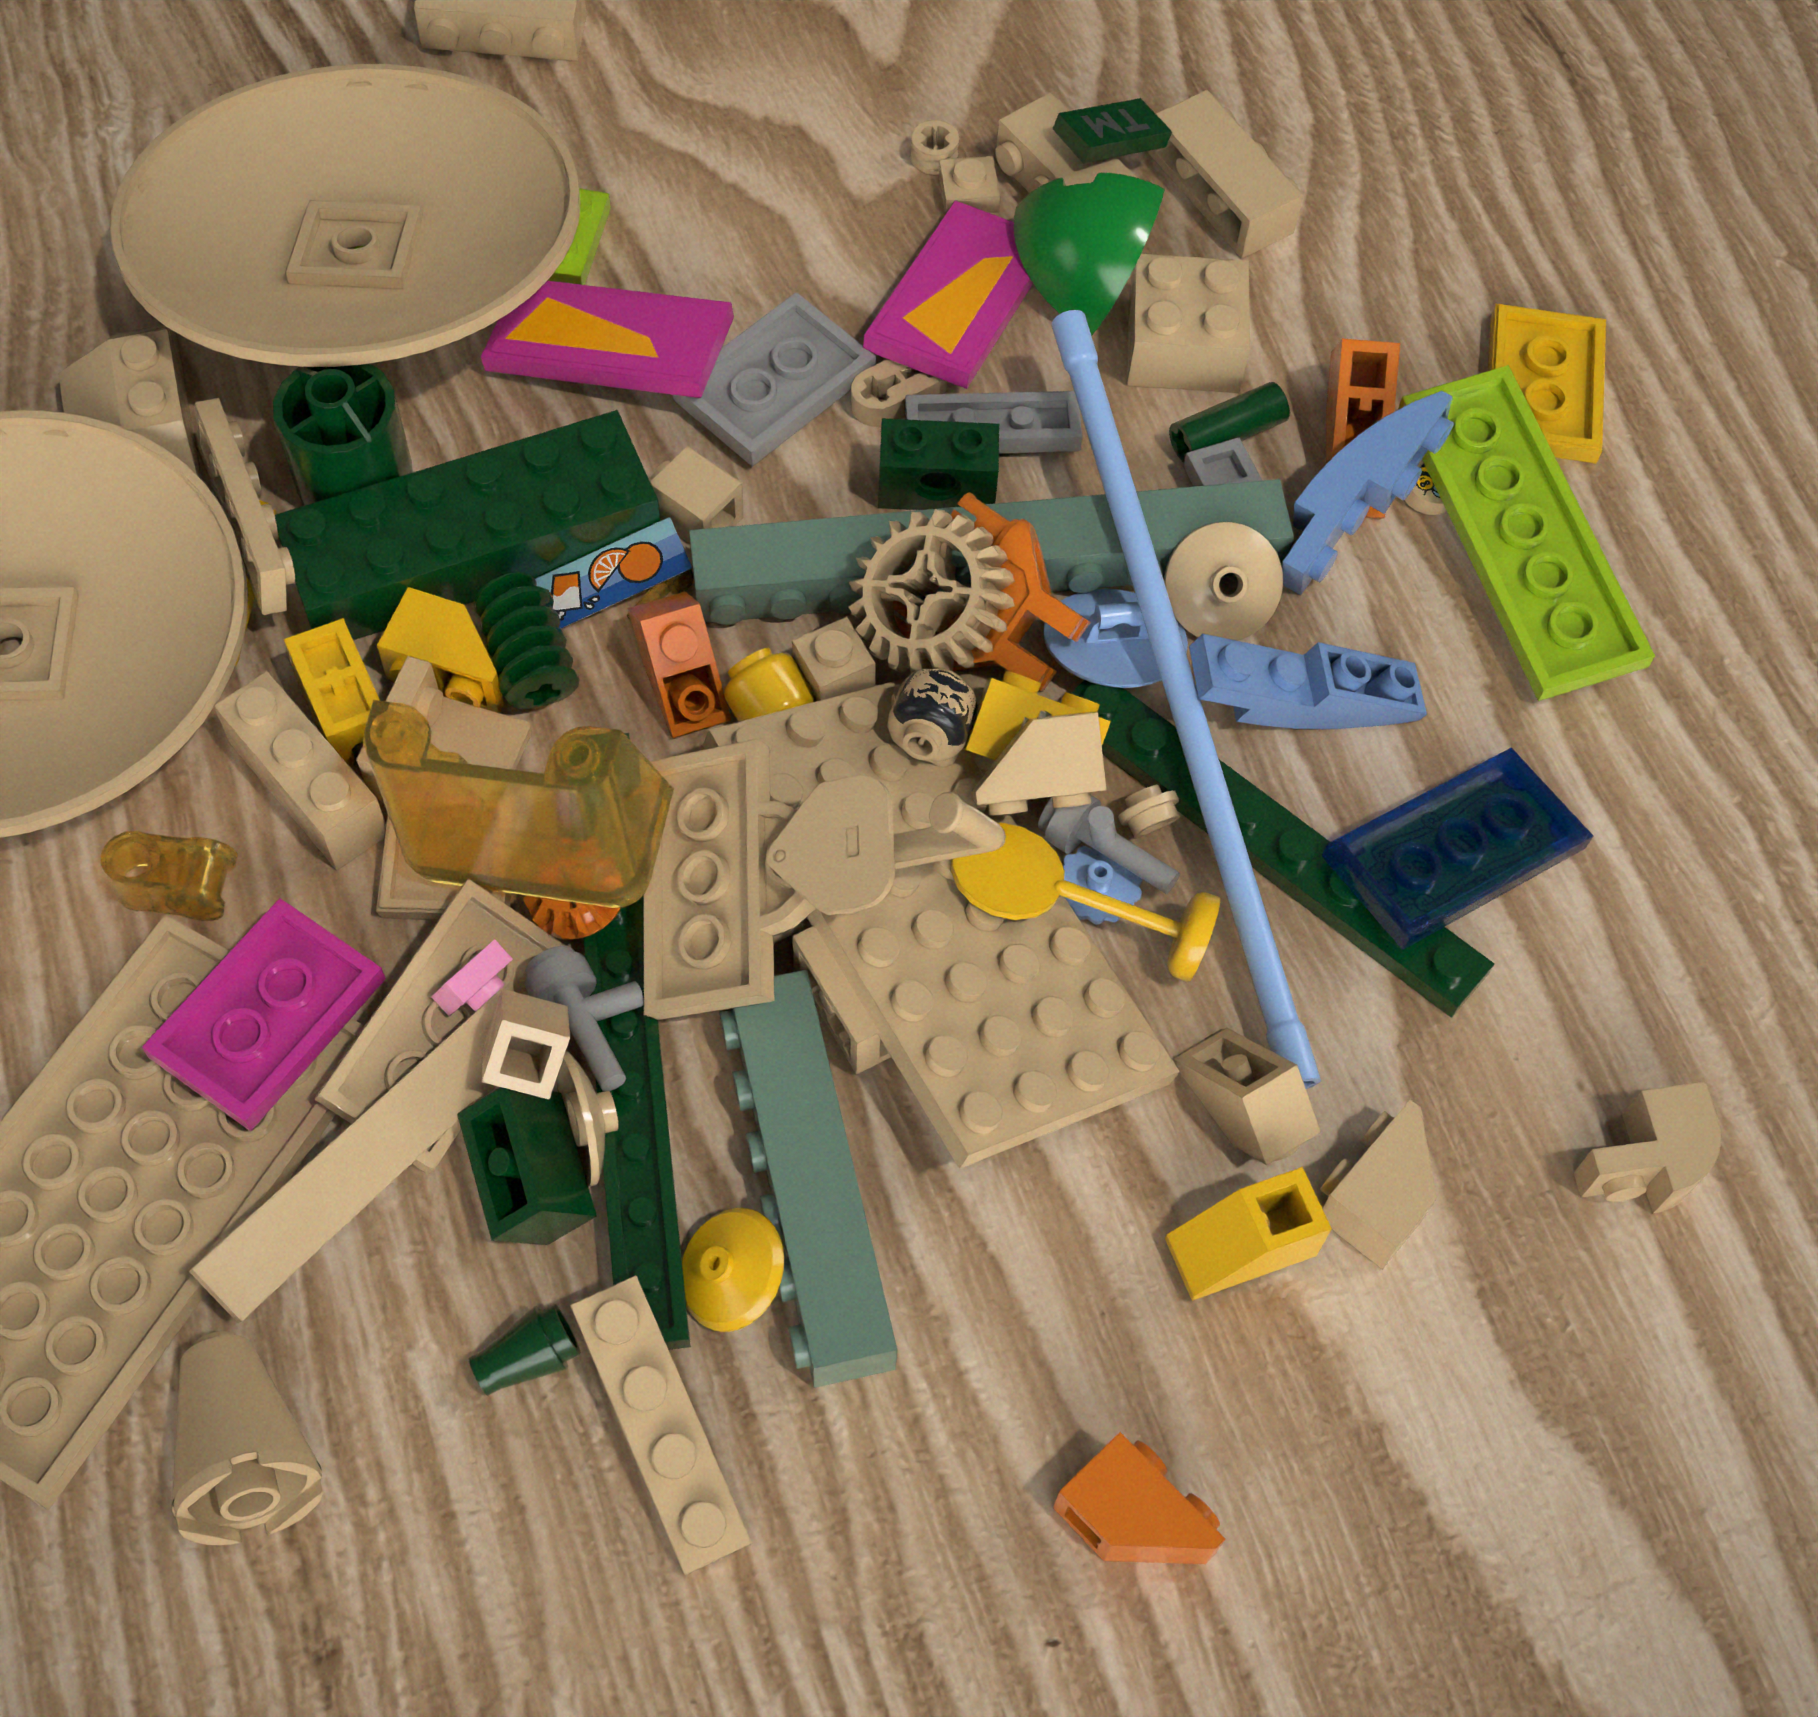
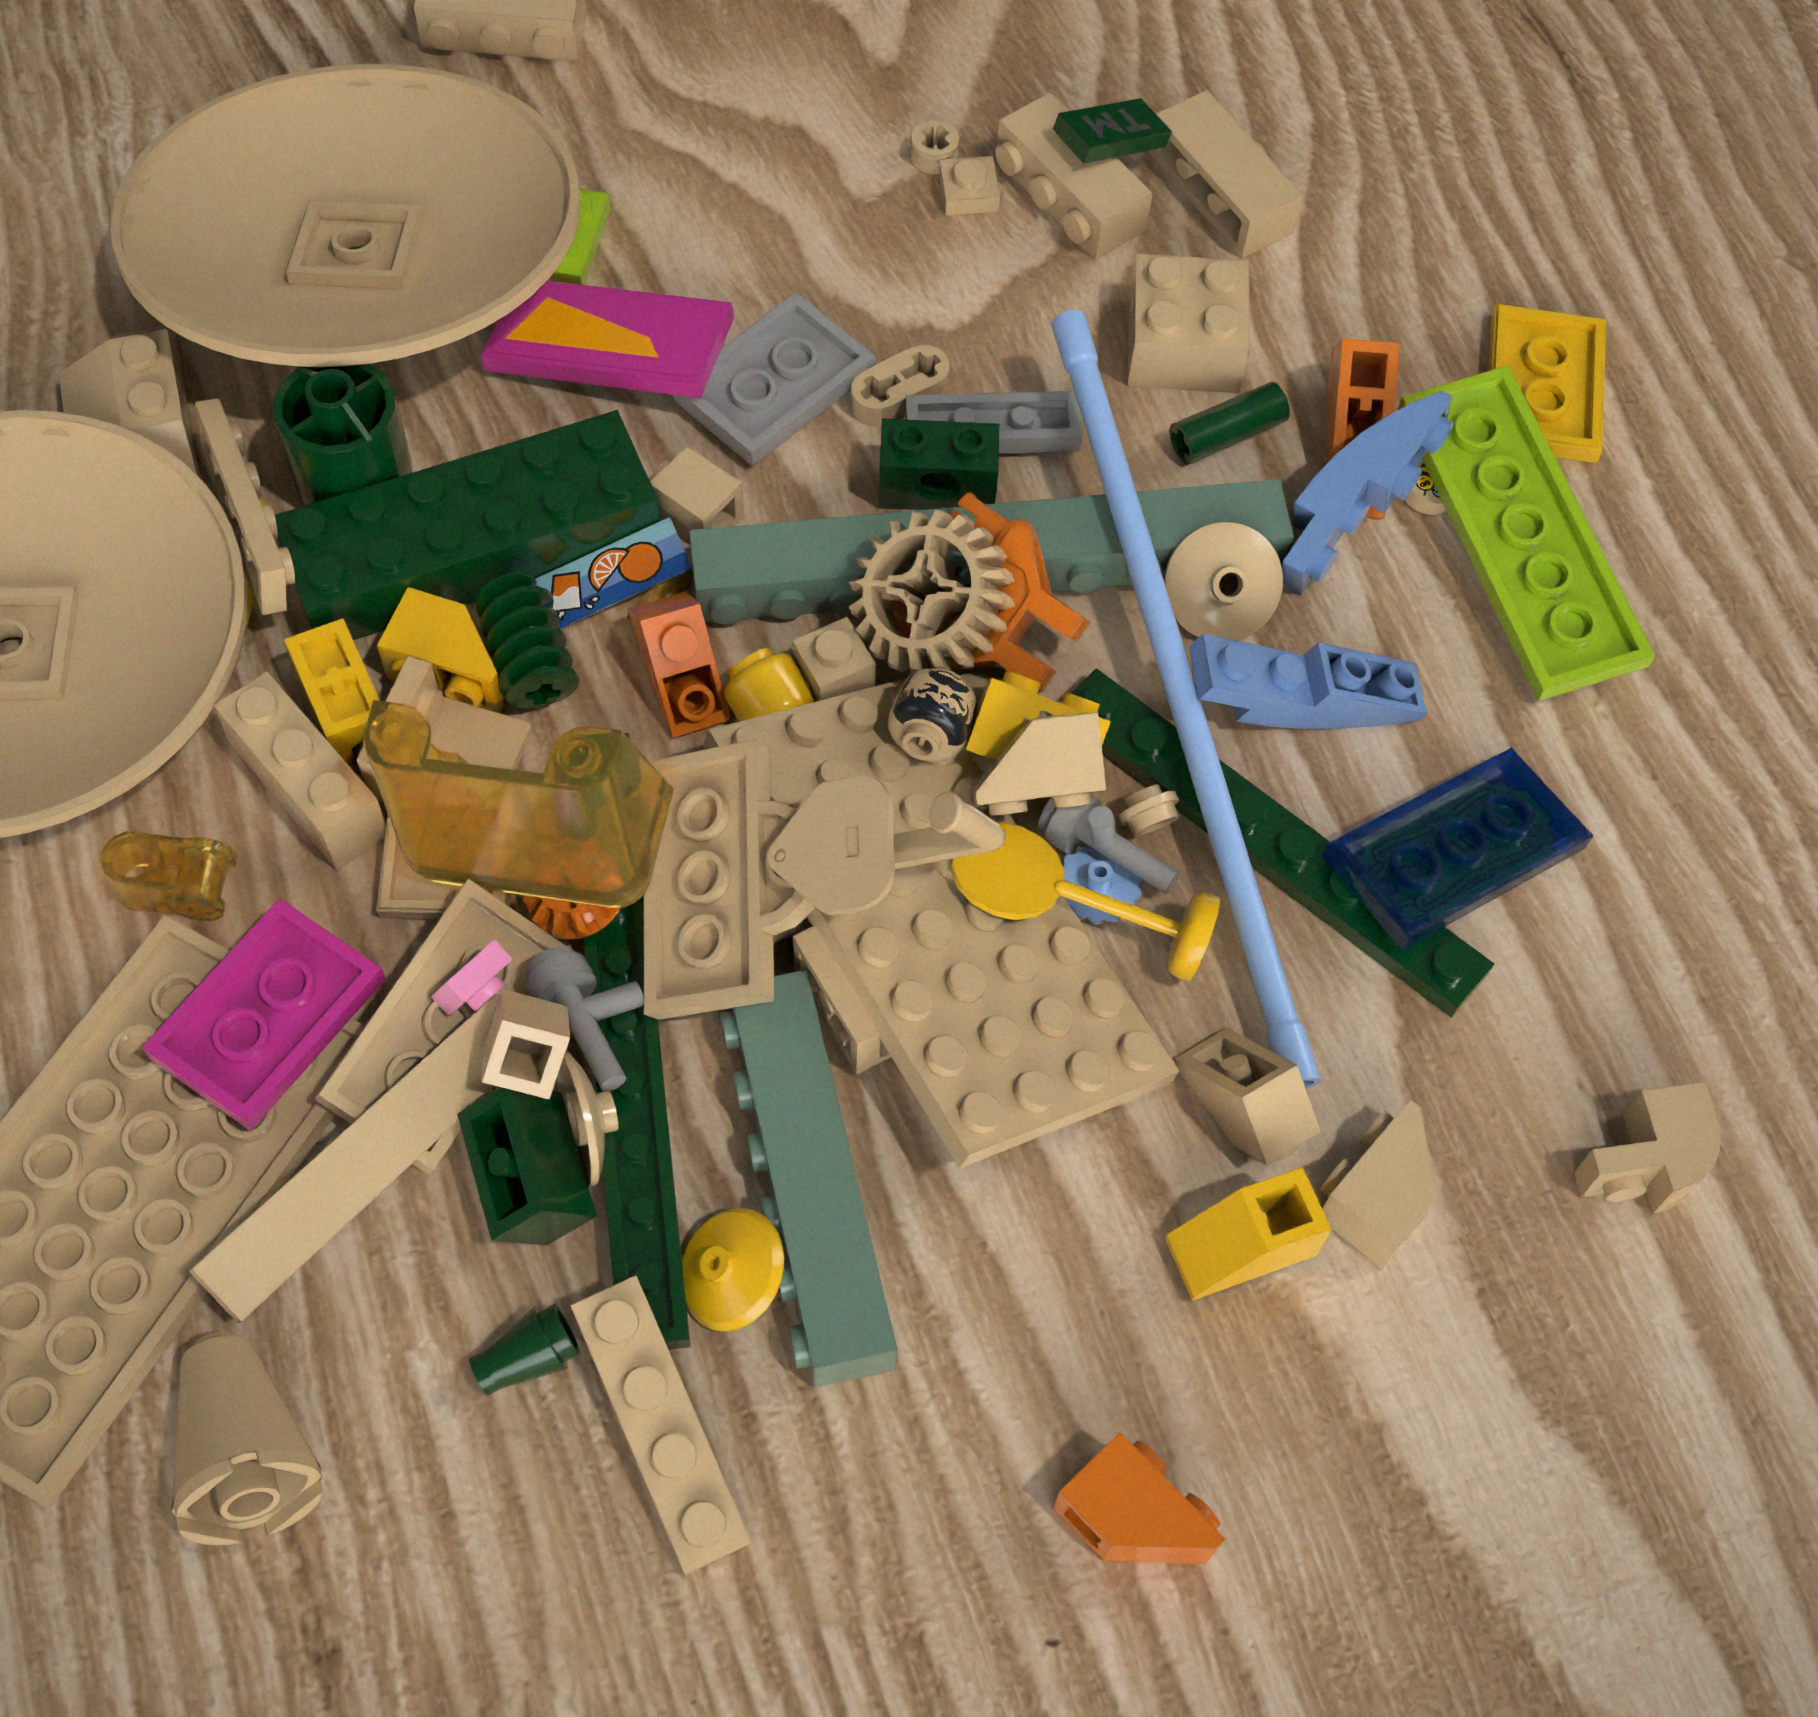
dark pink tile [863,201,1033,389] -> none
green brick [1014,172,1165,335] -> none
light blue shield [1043,589,1188,688] -> none
light grey plate [1183,438,1263,486] -> none

